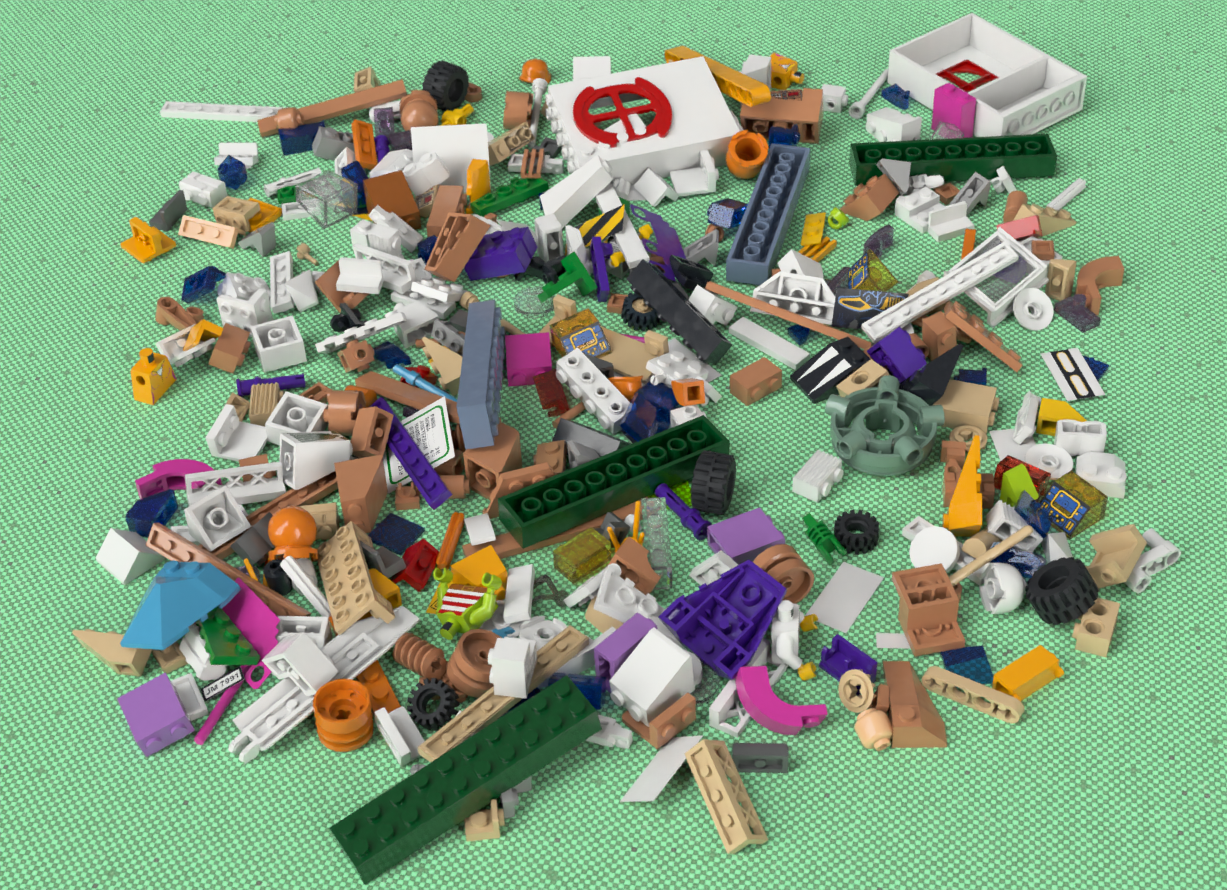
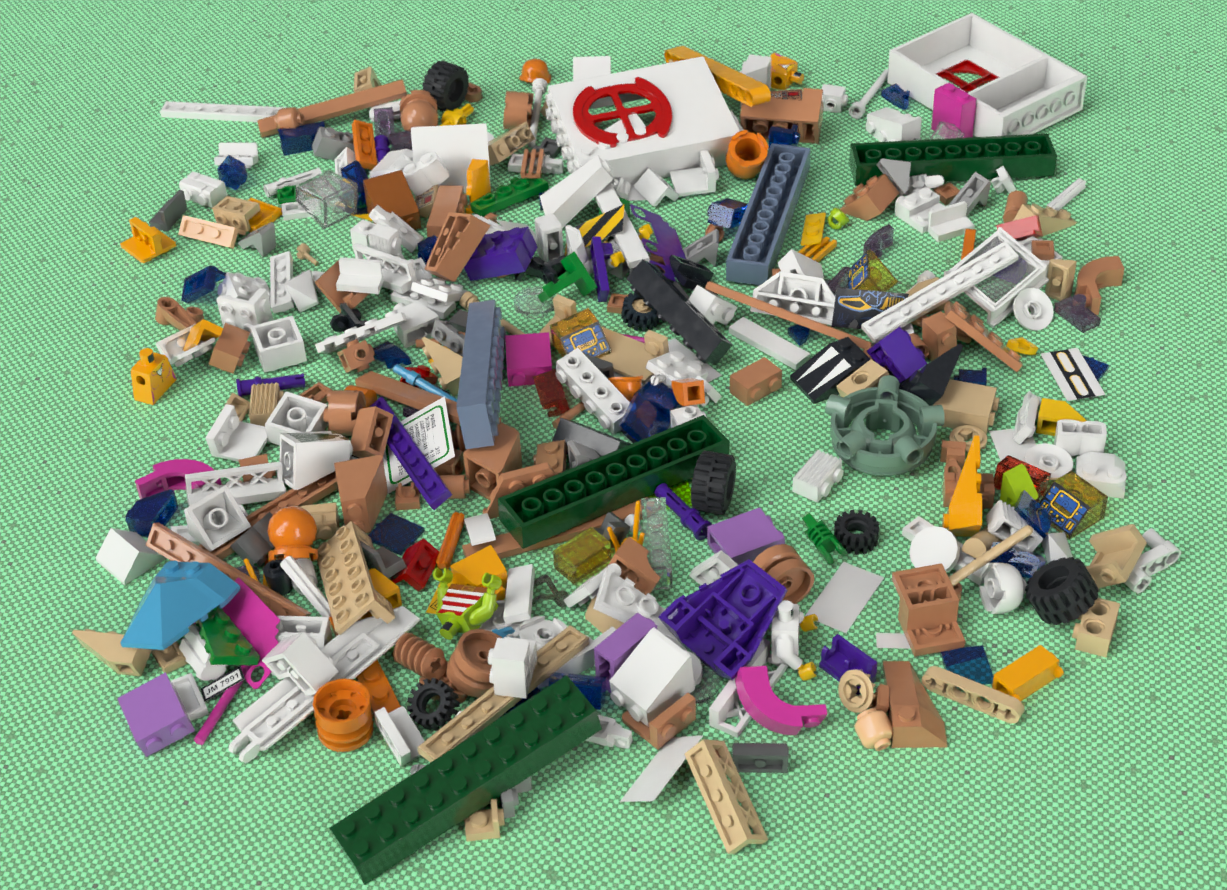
none -> yellow tile [1006,337,1038,355]

